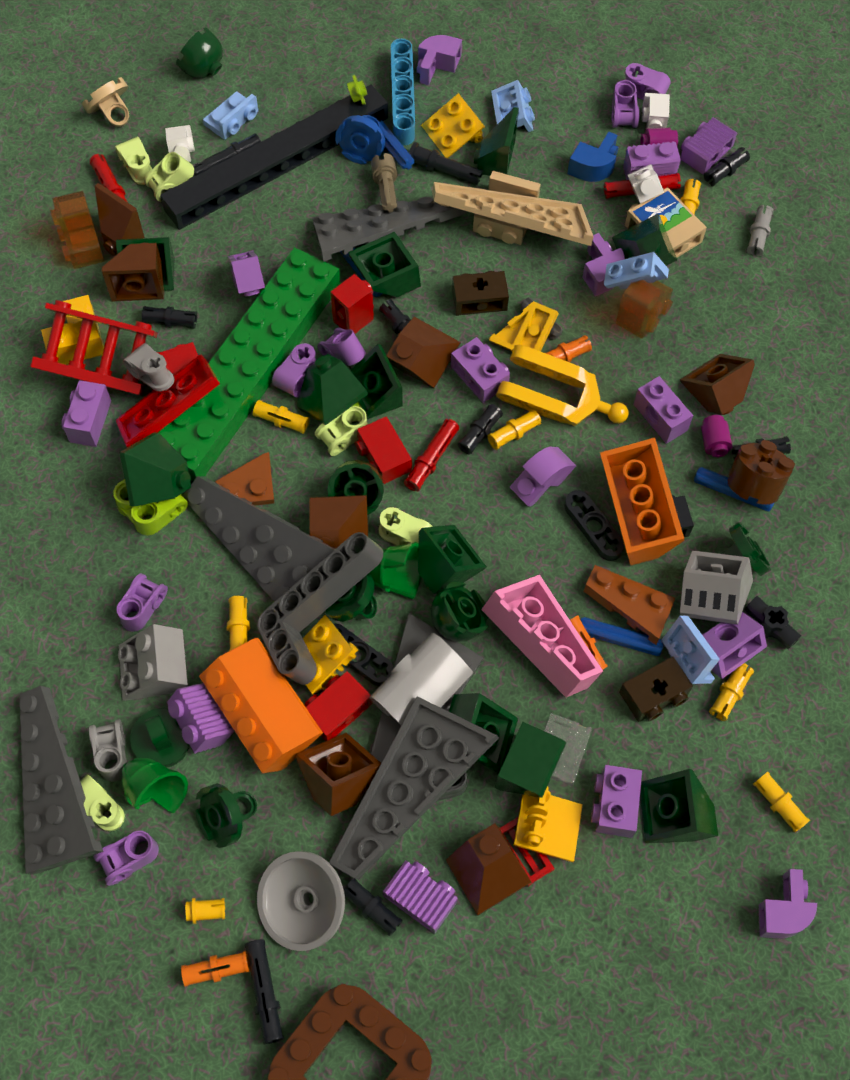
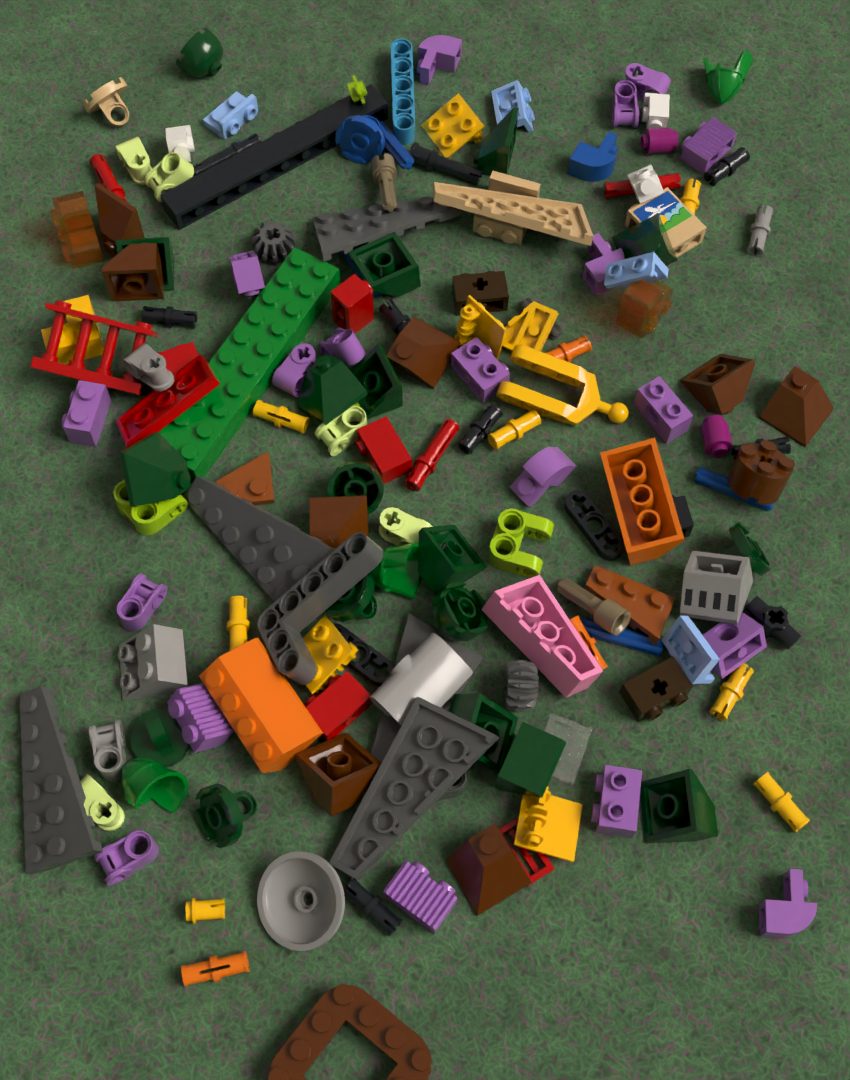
black pin [244,939,284,1045] -> none
medium lavender brick [623,141,680,180] -> none
none -> dark grey gear [251,219,296,265]
none -> yellow hinge [454,295,506,360]
none -> lime piece [489,508,554,578]
none -> dark grey gear [503,660,539,712]
none -> dark tan piece [557,578,631,636]
none -> green helmet [703,51,754,105]
none -> reddish brown slope [759,366,834,447]

